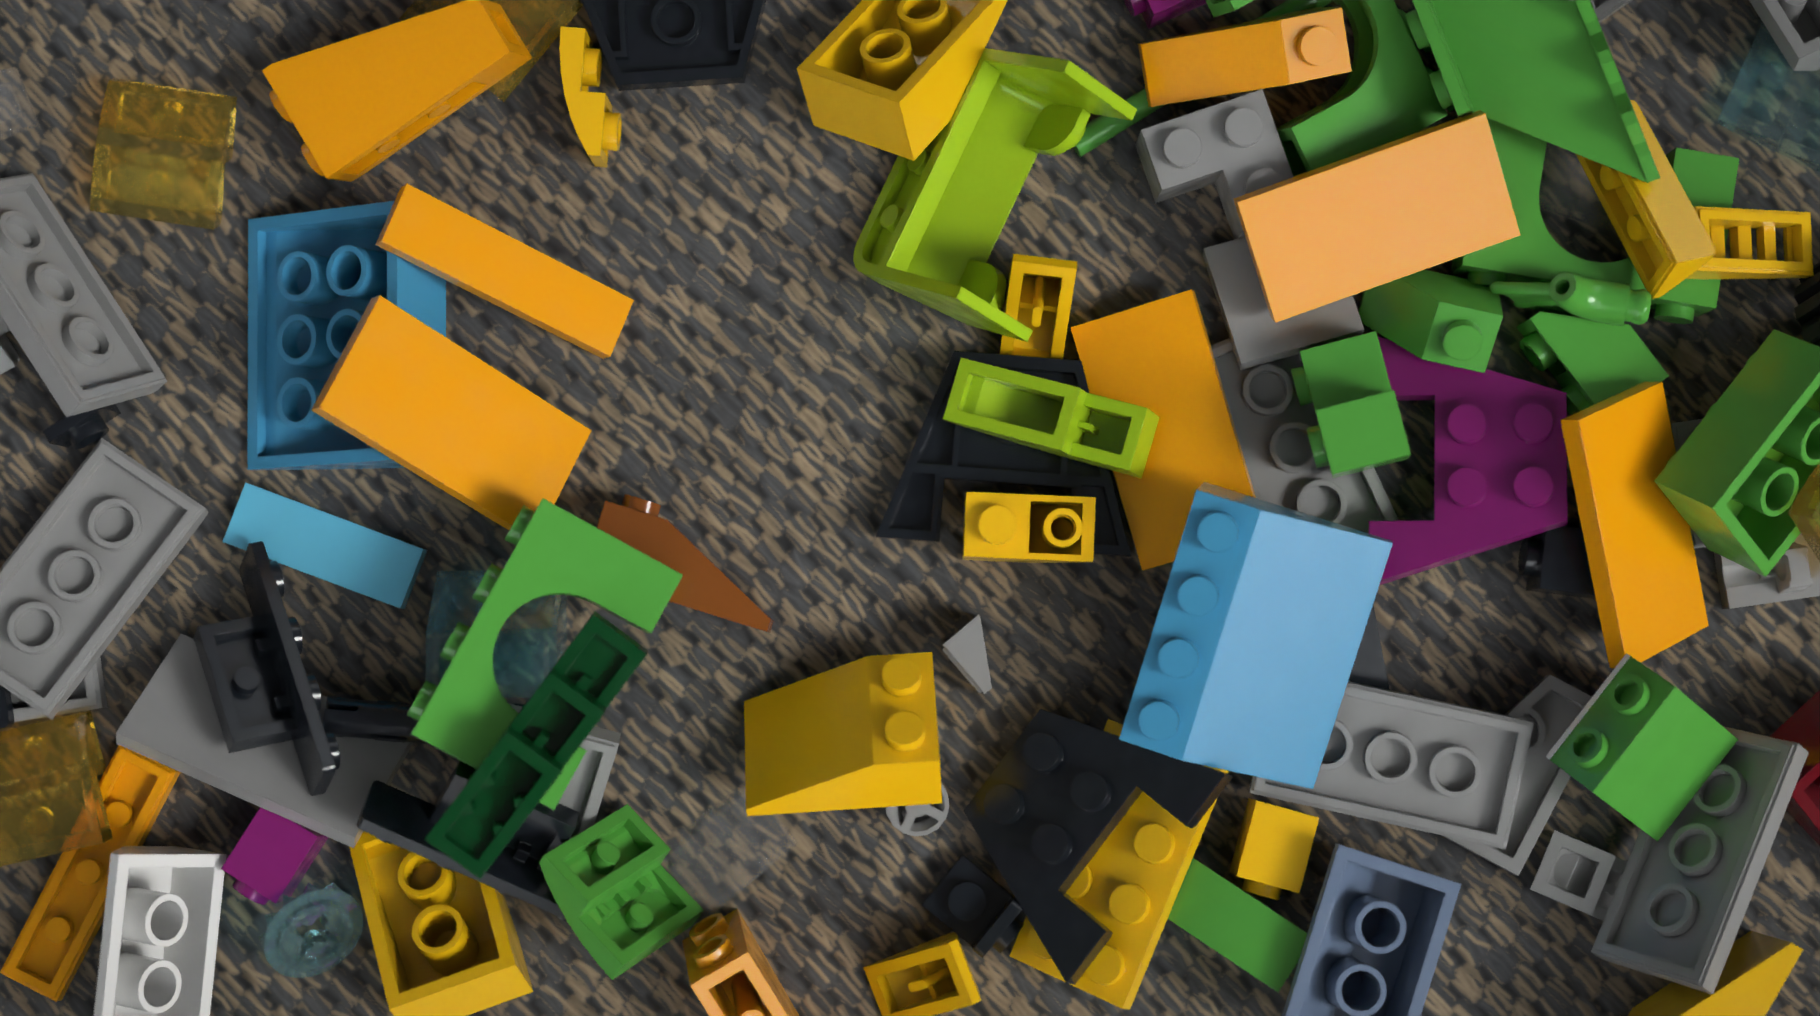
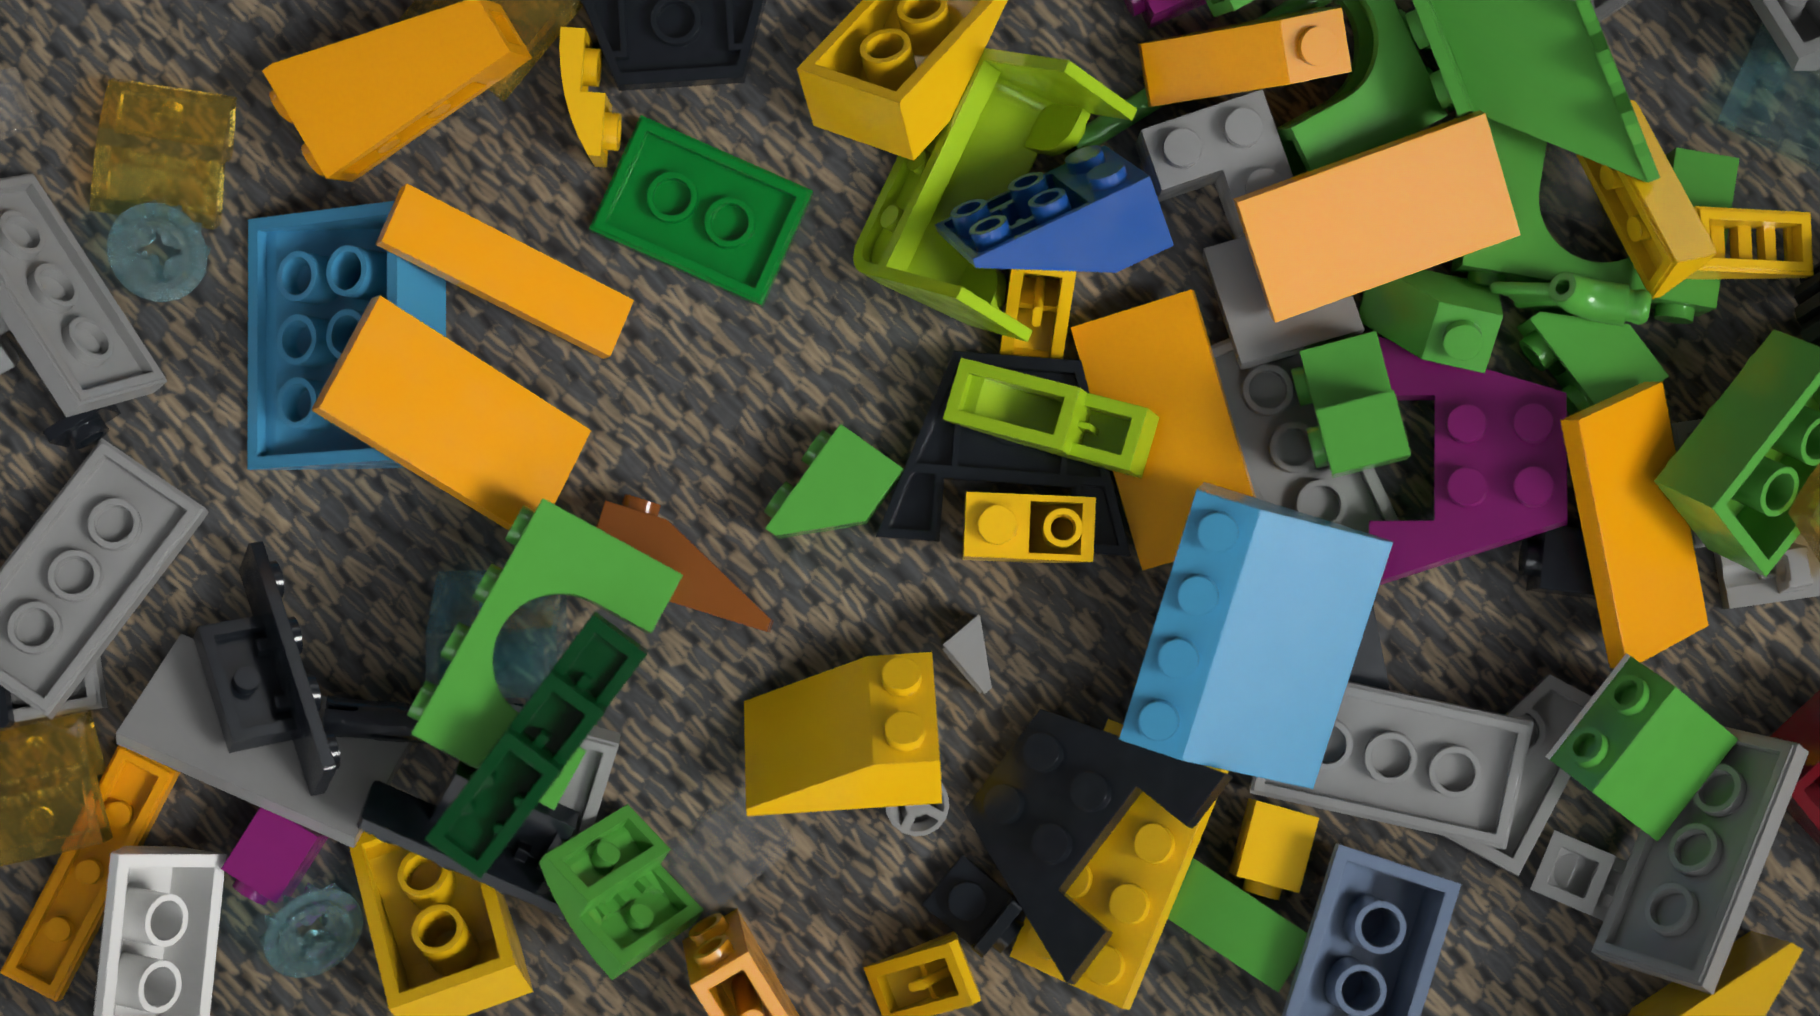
medium azure tile [222,482,427,609] -> none
none -> clear light blue gear [107,199,211,302]
none -> green tile [589,115,814,308]
none -> bright green slope [764,424,903,539]
none -> blue slope [935,145,1174,273]

